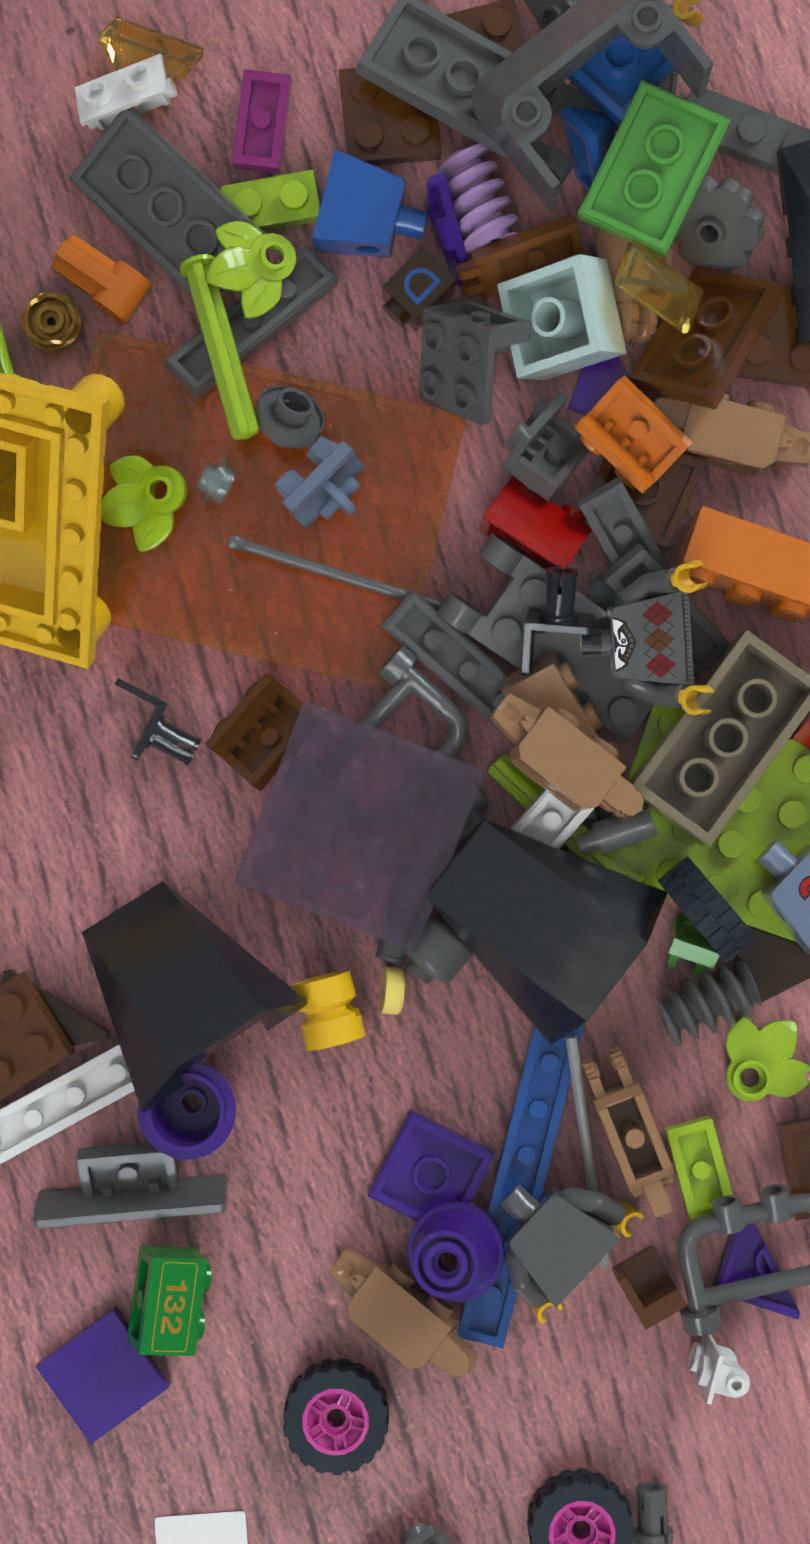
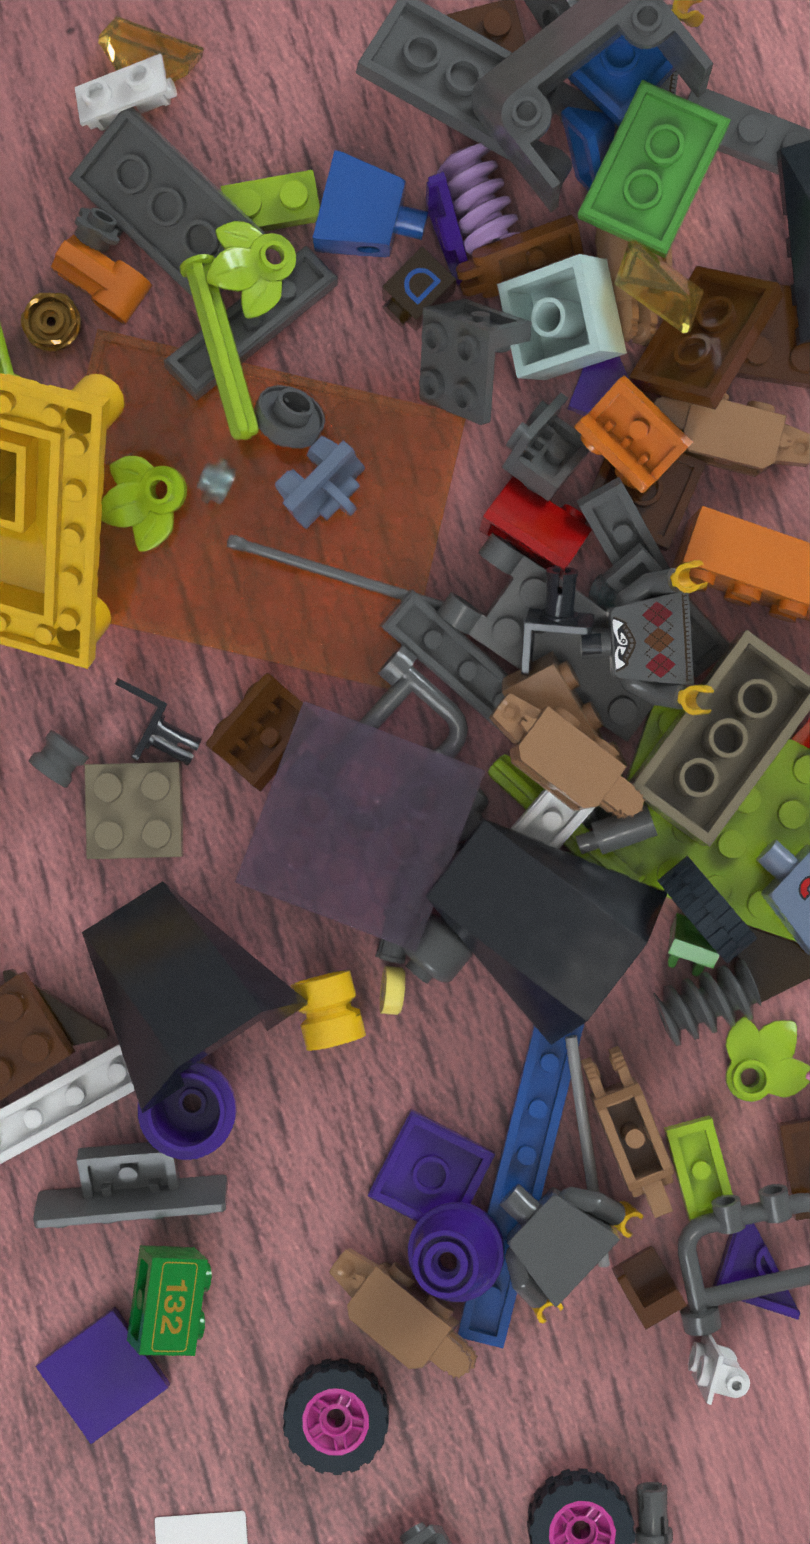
magenta plate [232,69,292,174] -> none
reddish brown plate [339,68,441,166] -> none
dark grey plant [674,175,765,272] -> none
none -> dark grey wheel [28,730,89,788]
none -> dark grey plate [75,208,123,252]
none -> dark tan plate [84,762,184,859]

